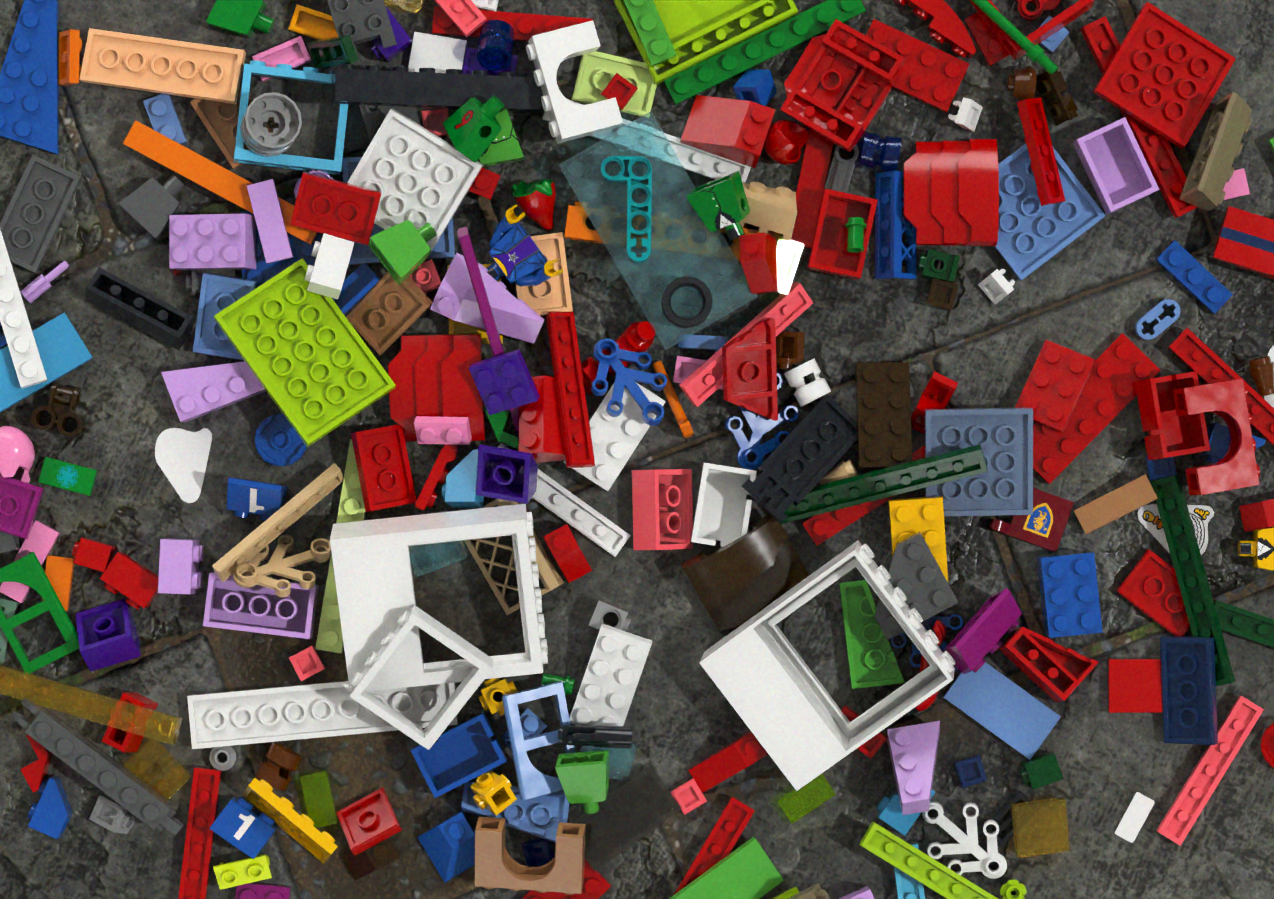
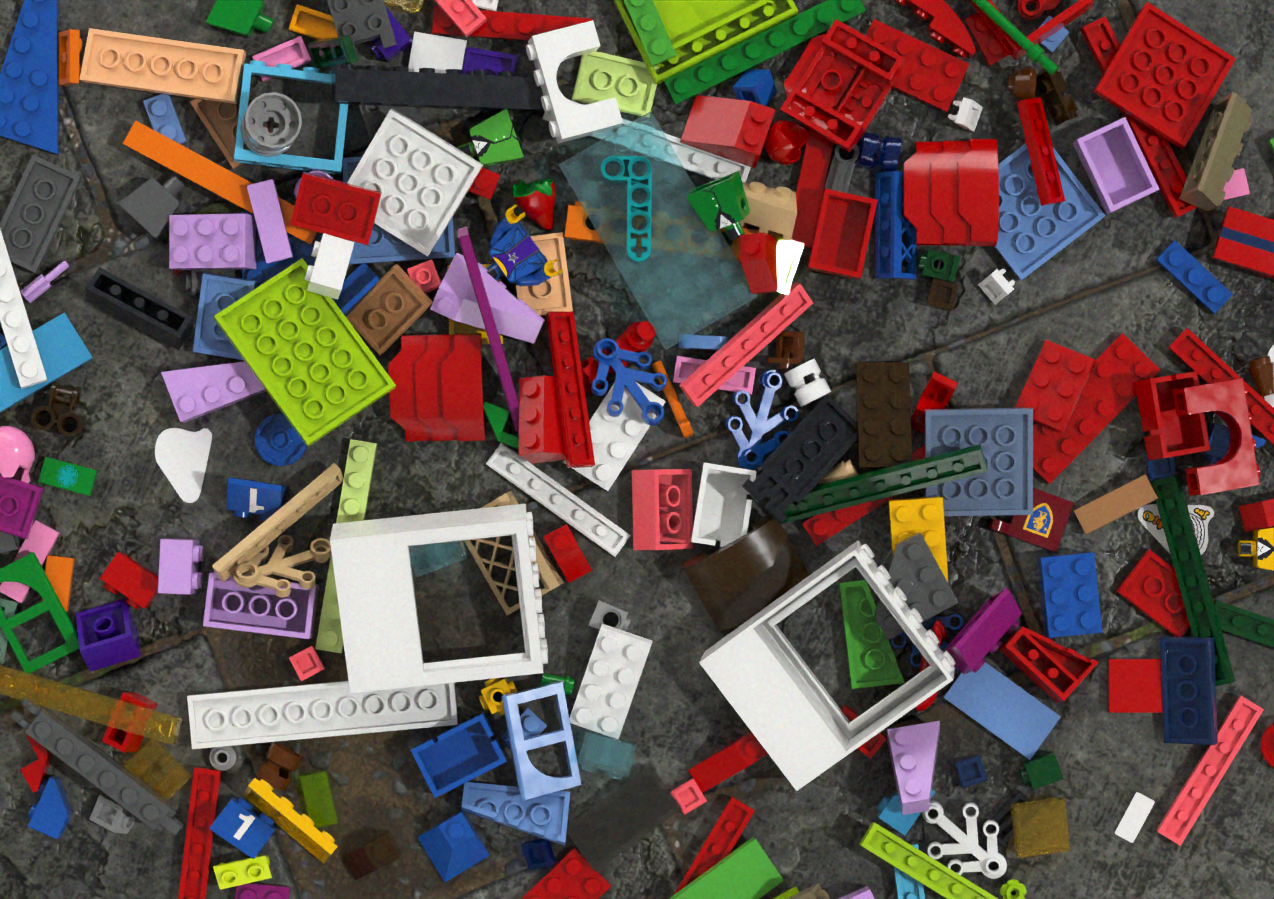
red brick [72,537,116,572] -> none
red tile [336,787,402,855] -> none
white window [349,605,493,750] -> none
red plate [351,424,417,512] -> none
bright green torso [368,220,437,285] -> none
bright pink plate [414,416,472,445] -> none
red hinge [415,444,459,511] -> none
coral tile [421,108,449,137] -> none
dark azure slope [442,449,484,508] -> none
green torso [443,95,504,163] -> none
dark purple plate [469,349,540,415] -> none
yellow brick [470,770,517,816] -> none
medium nougat arch [475,817,586,895] -> none
dark purple slope [476,445,538,504] -> none
clear blue wheel [477,20,515,71] -> none
bright green torso [555,750,609,814] -> none
black piece [558,724,632,748] -> none
red tile [601,73,638,110] -> none
black tyre [661,276,713,328] -> none
red wing [722,317,778,421] -> none
clear neon green tile [777,774,836,824] -> none
green pin [845,217,867,253] -> none
medium blue beam [1134,299,1181,341] -> none

